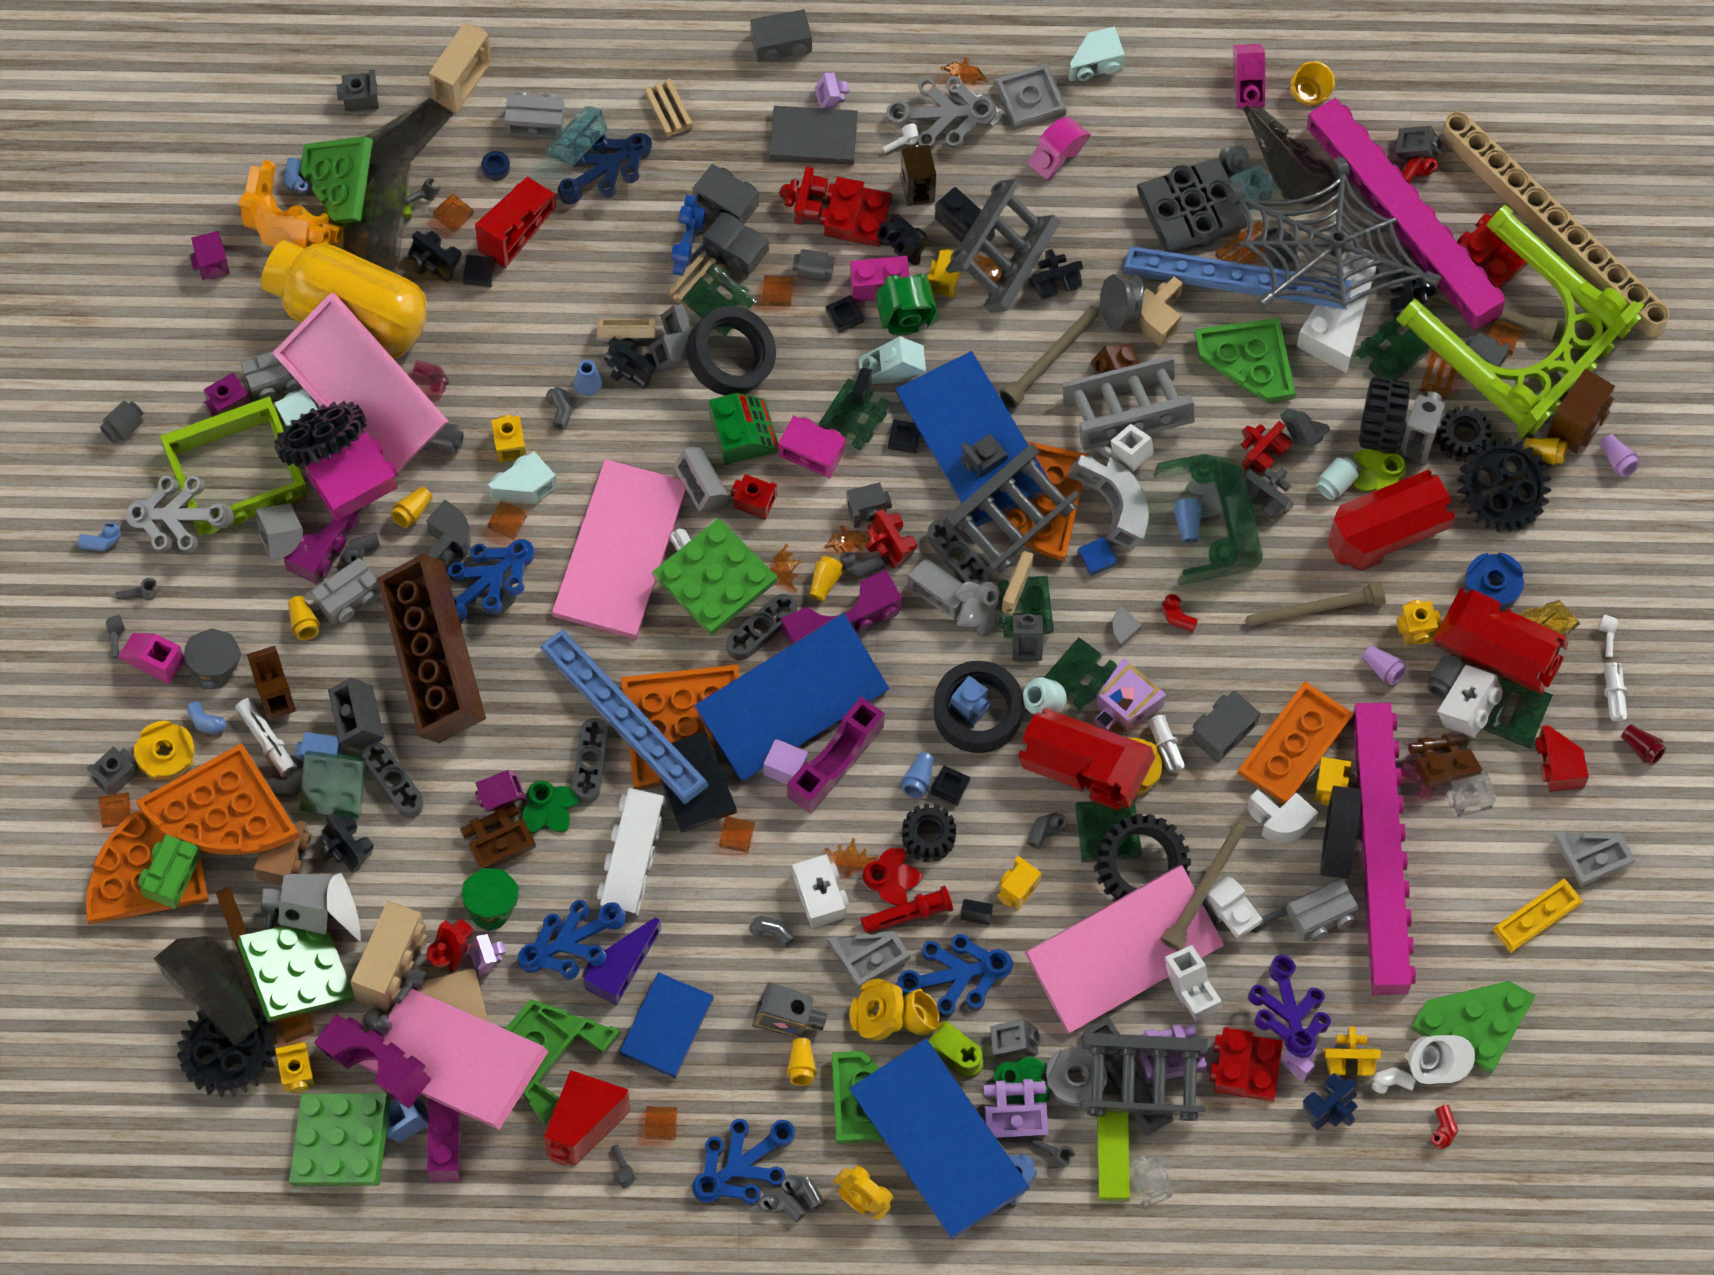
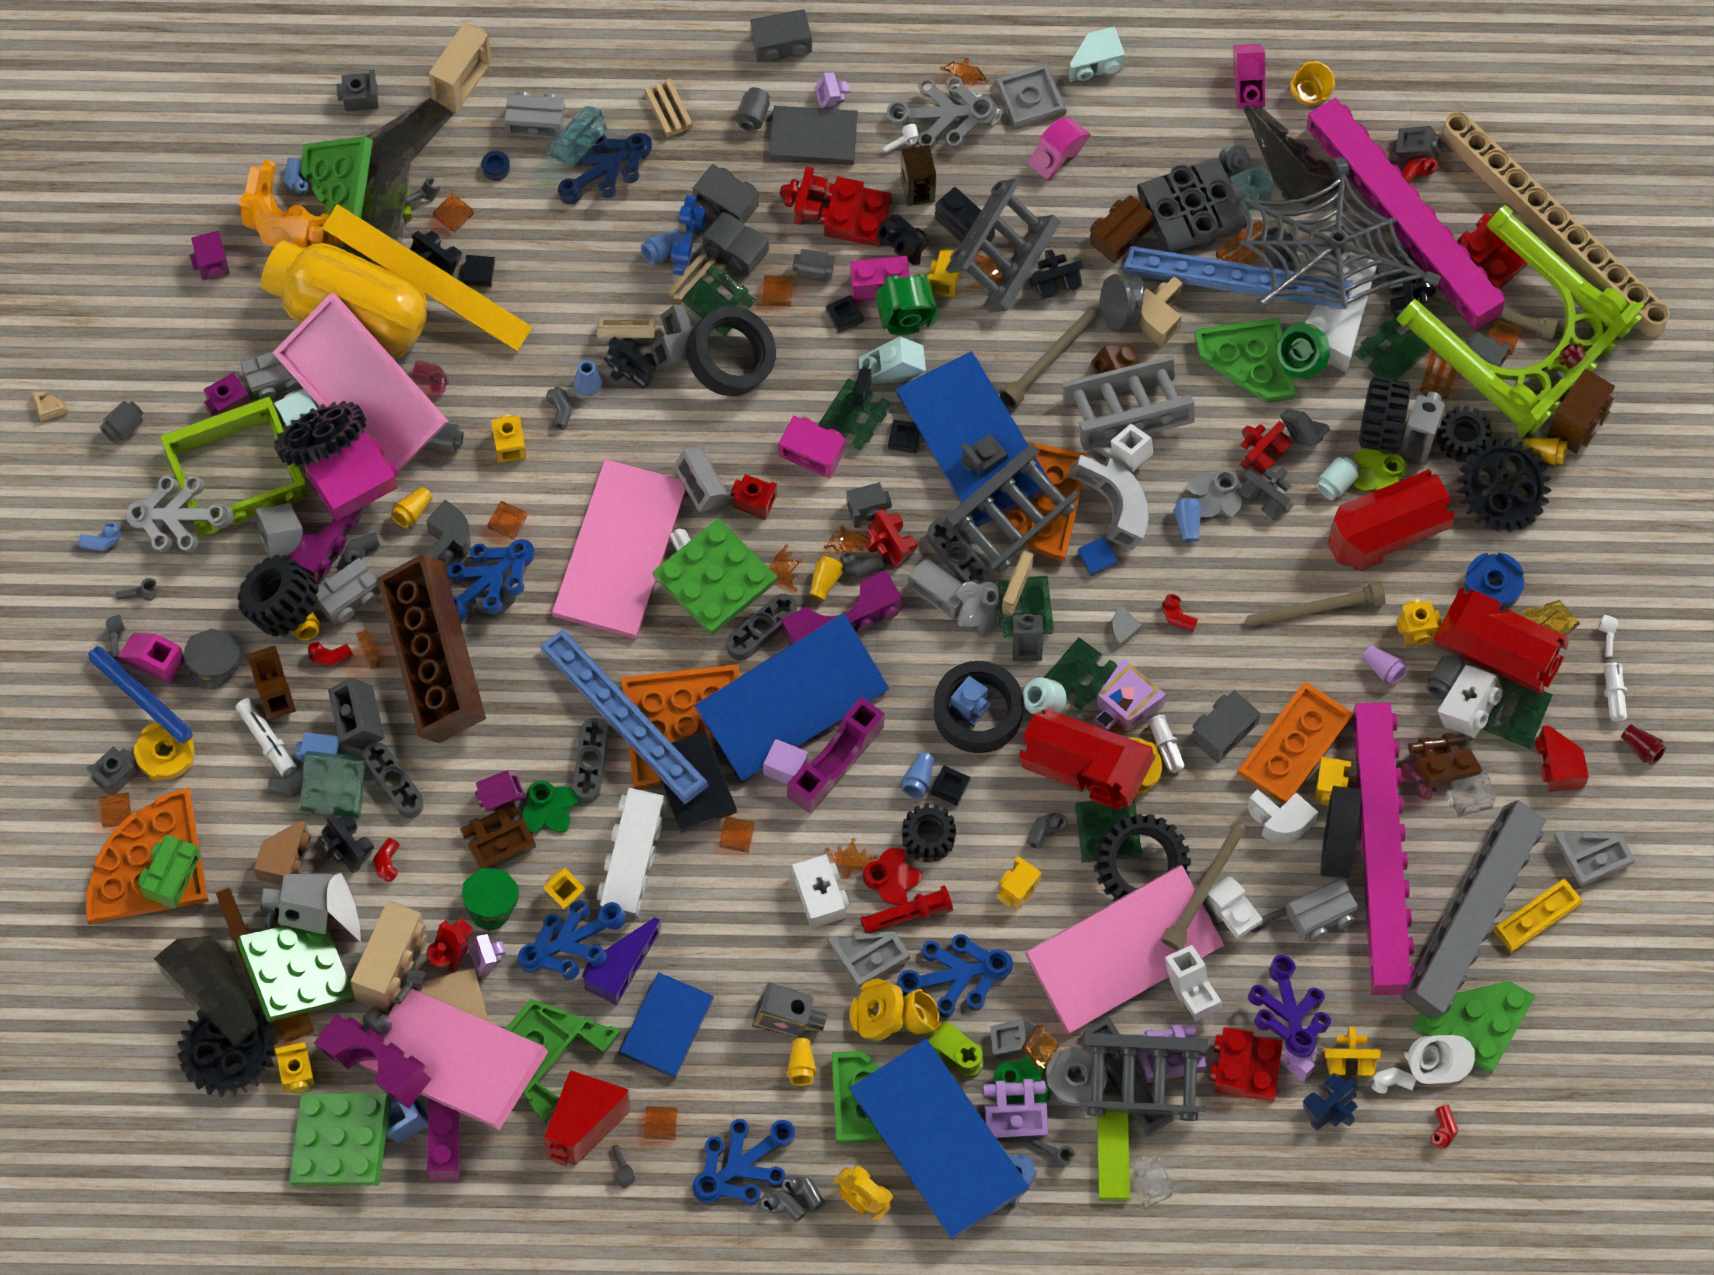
orange plate [136,743,300,855] -> none
medium blue arm [186,701,227,735] -> none
red wedge [475,176,556,269] -> none
light aqua slope [488,451,557,504] -> none
green slope [709,393,778,465] -> none
dark grey arm [749,916,795,948] -> none
black tile [960,899,993,925] -> none
clear green windscreen [1153,454,1263,585] -> none
lavender cone [1599,434,1640,477] -> none
none -> tan tile [32,392,69,422]
none -> blue axle [88,646,193,744]
none -> black tyre [237,555,319,636]
none -> red arm [307,642,353,667]
none -> yellow tile [322,204,533,352]
none -> clear orange tile [356,629,381,669]
none -> red arm [373,837,400,882]
none -> yellow brick [543,866,586,910]
none -> medium blue cone [640,229,683,265]
none -> dark grey brick [735,87,770,131]
none -> clear orange tile [1021,1025,1060,1068]
none -> reddish brown brick [1090,195,1154,263]
none -> green hat [1276,322,1330,380]
none -> dark grey brick [1401,800,1546,1019]
none -> dark red plate [1558,343,1586,369]

